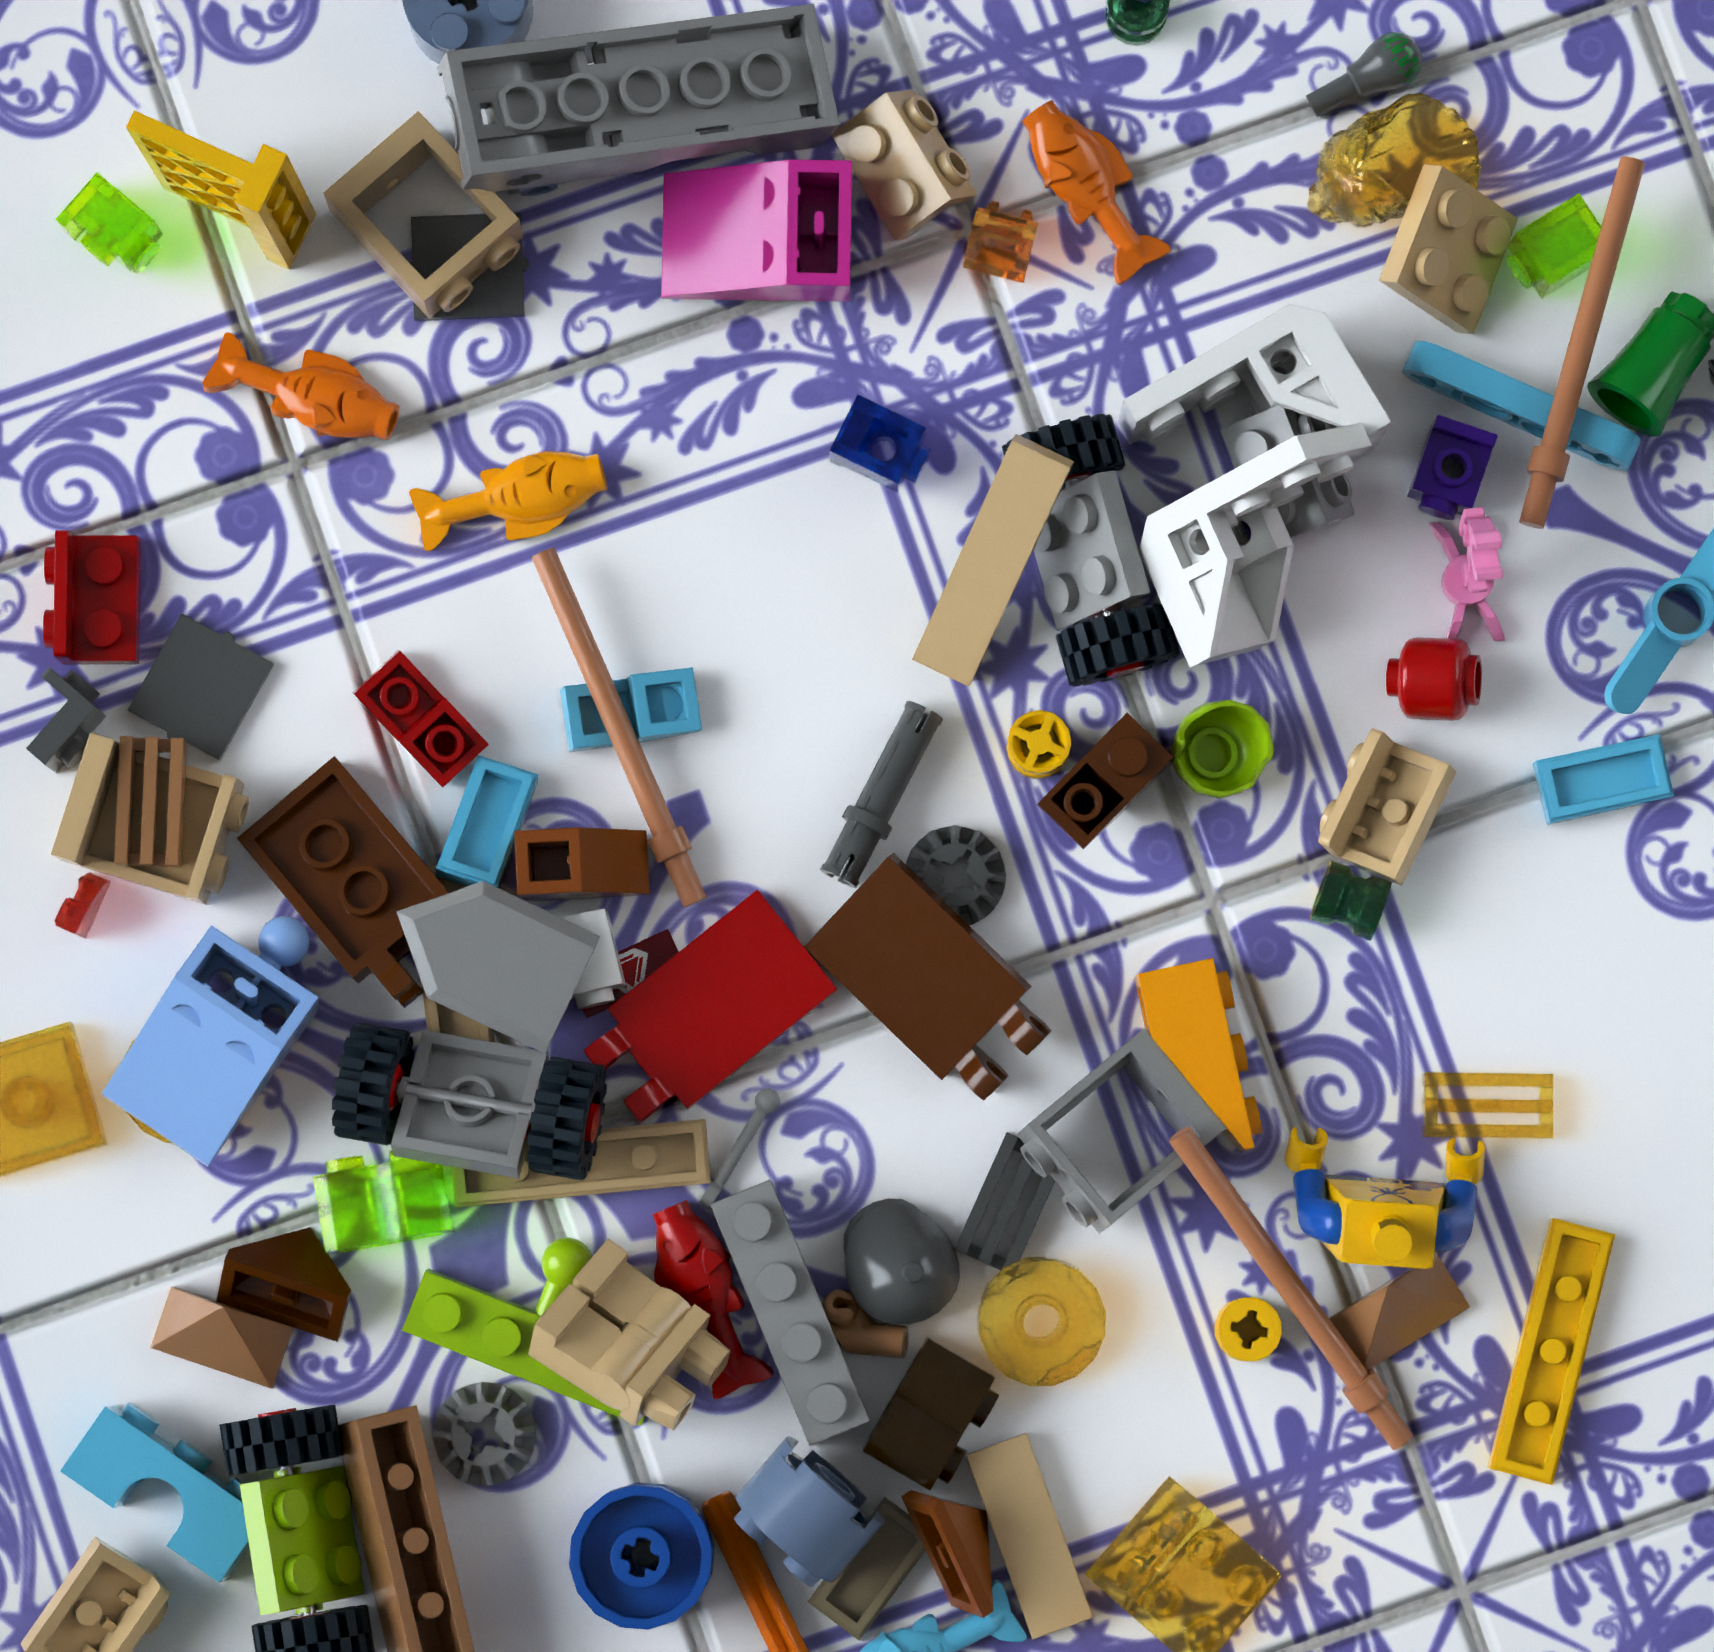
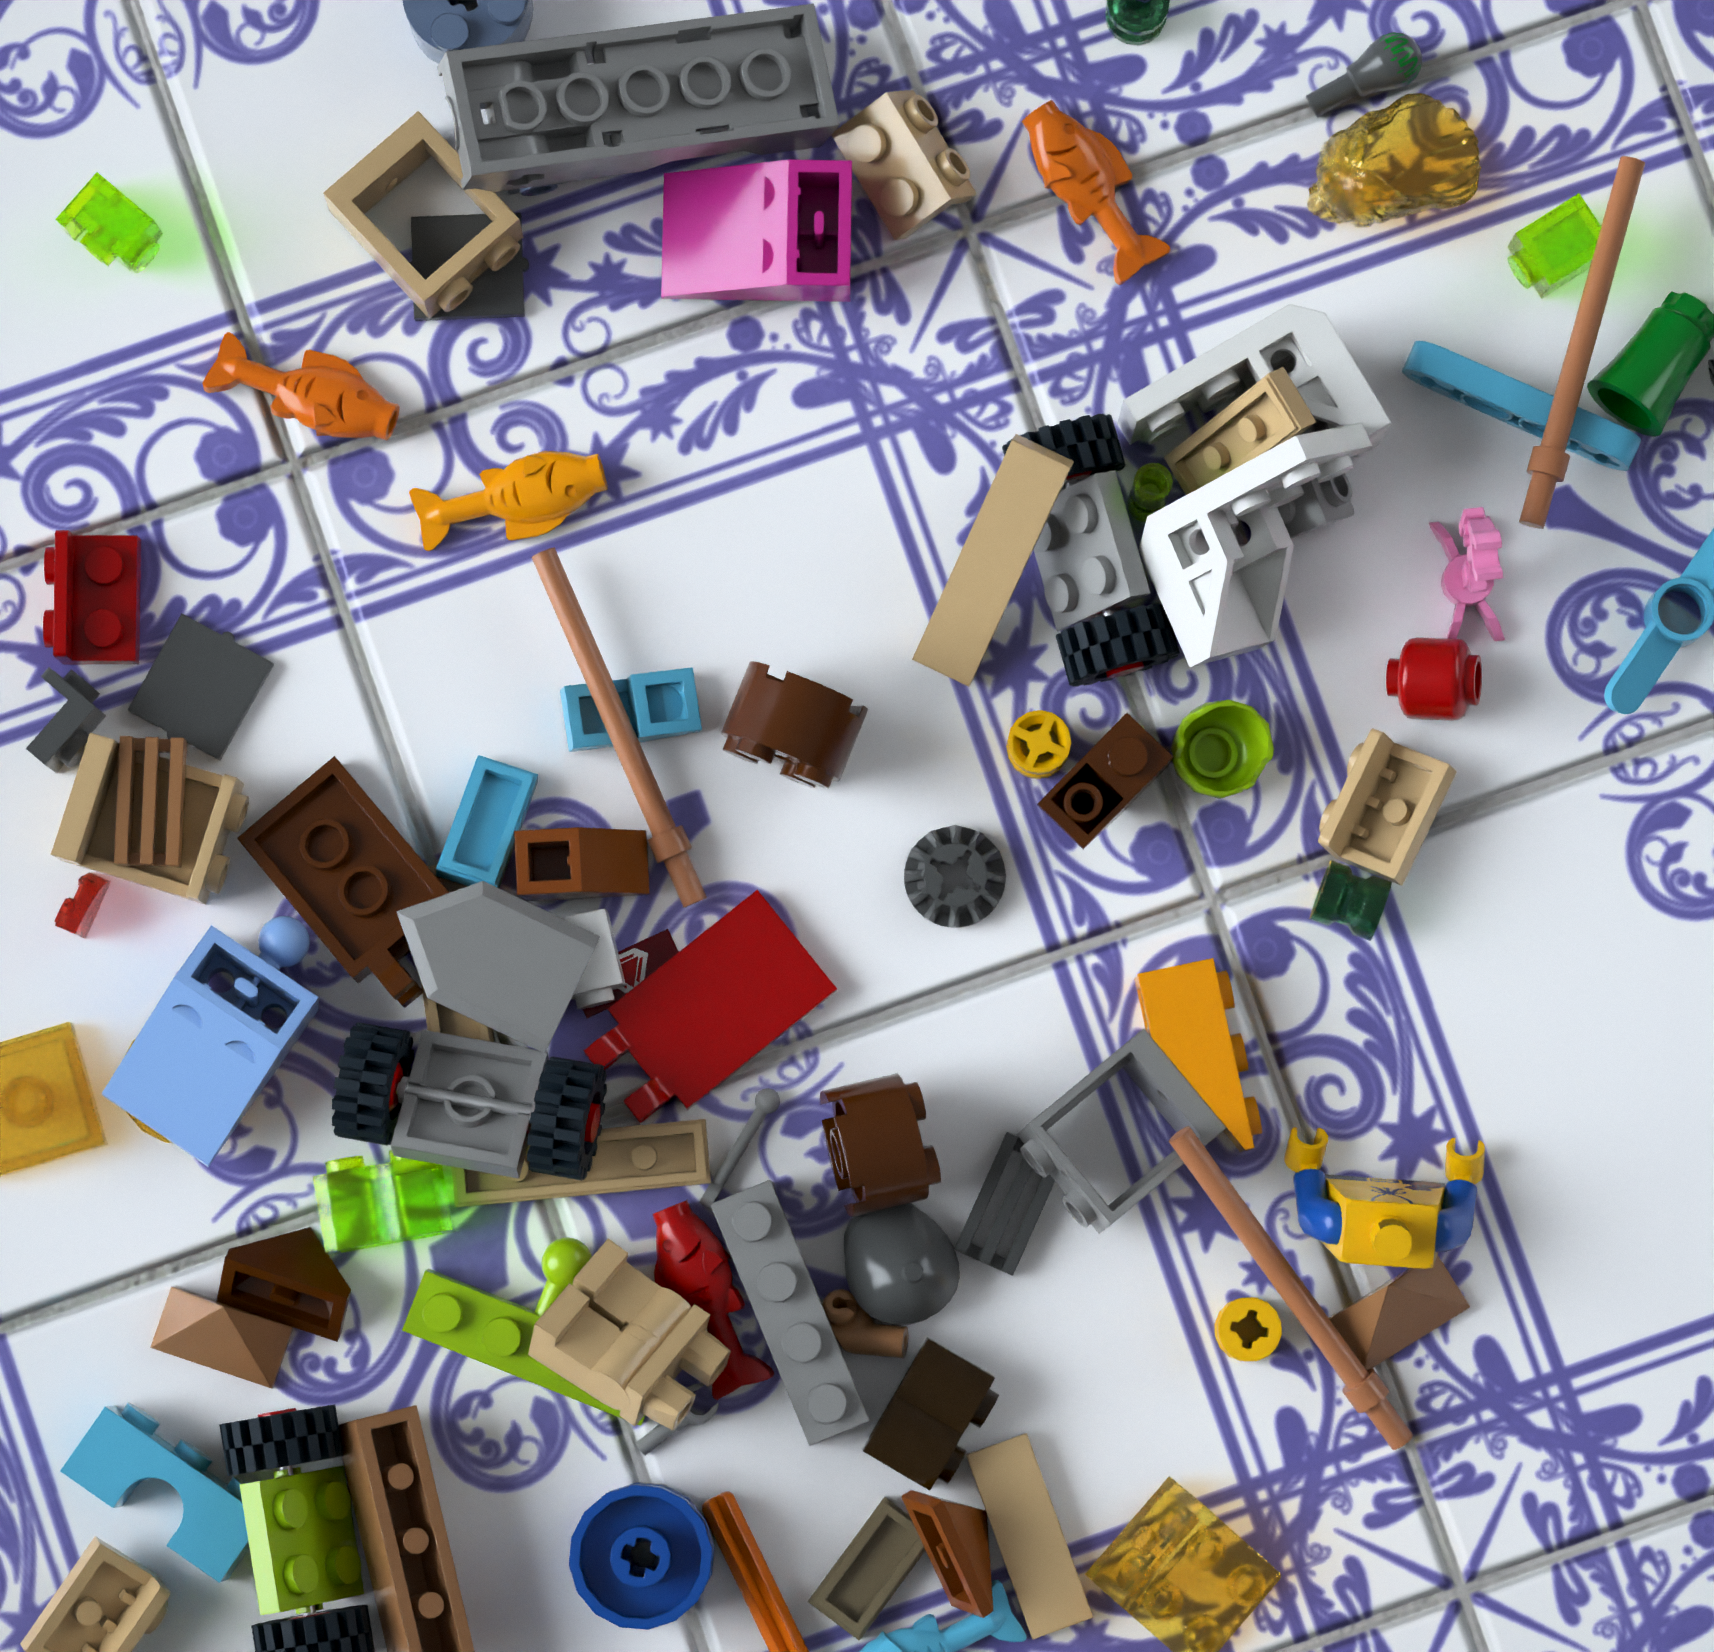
yellow fence [126,110,316,270] -> none
red slope [352,650,489,788] -> none
light grey gear [432,1382,536,1486] -> none
sand blue brick [734,1436,885,1587] -> none
reddish brown tile [804,853,1052,1101] -> none
dark grey pin [820,701,943,888] -> none
clear blue brick [829,394,932,493] -> none
clear orange tile [963,201,1039,283] -> none
clear yellow tile [977,1257,1106,1386] -> none
tan plate [1379,164,1518,334] -> none
dark purple brick [1407,415,1498,520] -> none
clear yellow tile [1422,1072,1553,1139] -> none
yellow tile [1487,1218,1615,1485] -> none
medium azure tile [1533,734,1674,825] -> none
none -> light grey hand [636,1383,719,1455]
none -> reddish brown brick [721,661,868,789]
none -> reddish brown brick [820,1073,941,1217]
none -> clear neon green piece [1127,463,1173,522]
none -> tan tile [1164,367,1316,495]

